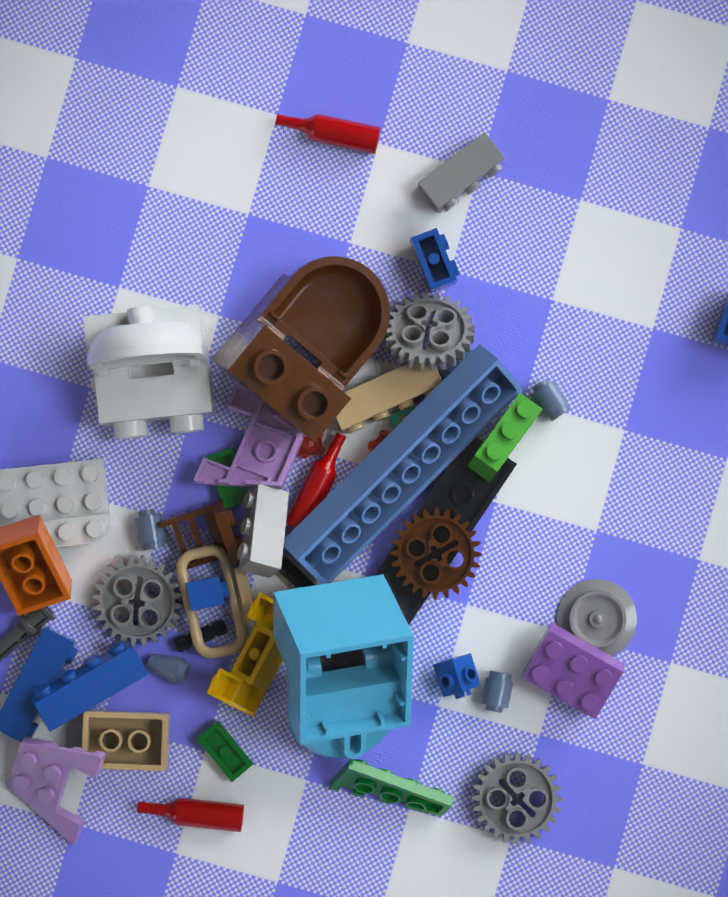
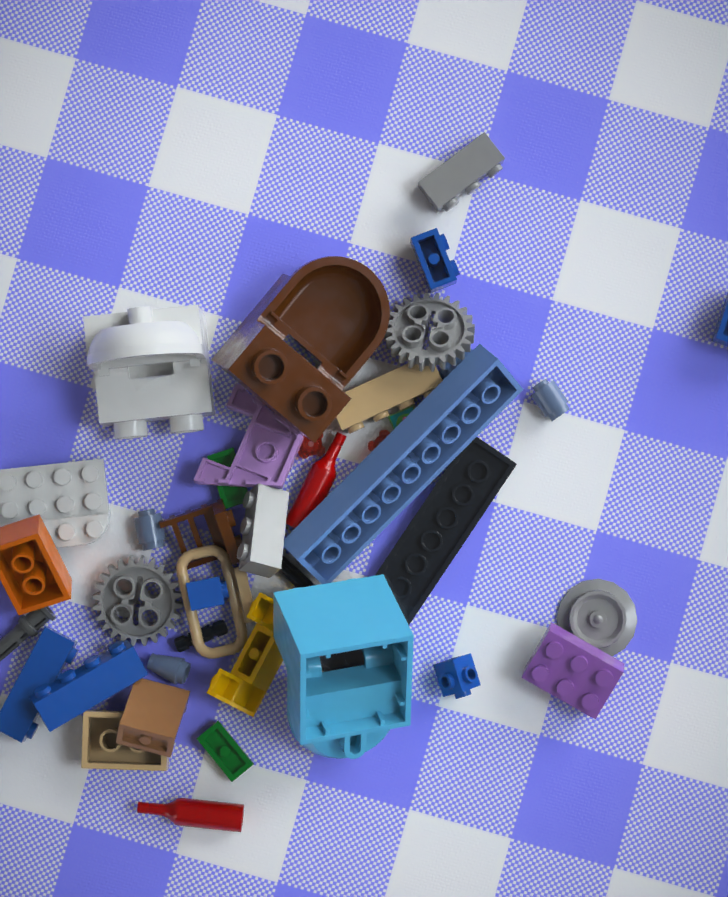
lavender wing [7,737,106,844] -> none
red piece [275,114,381,154] -> none
green wing [329,759,454,816] -> none
reddish brown gear [390,508,482,600] -> none
bright green brick [467,393,543,483] -> none
light grey gear [471,752,563,845] -> none
sand blue brick [481,671,513,713] -> none
none -> medium nougat panel [116,678,190,758]

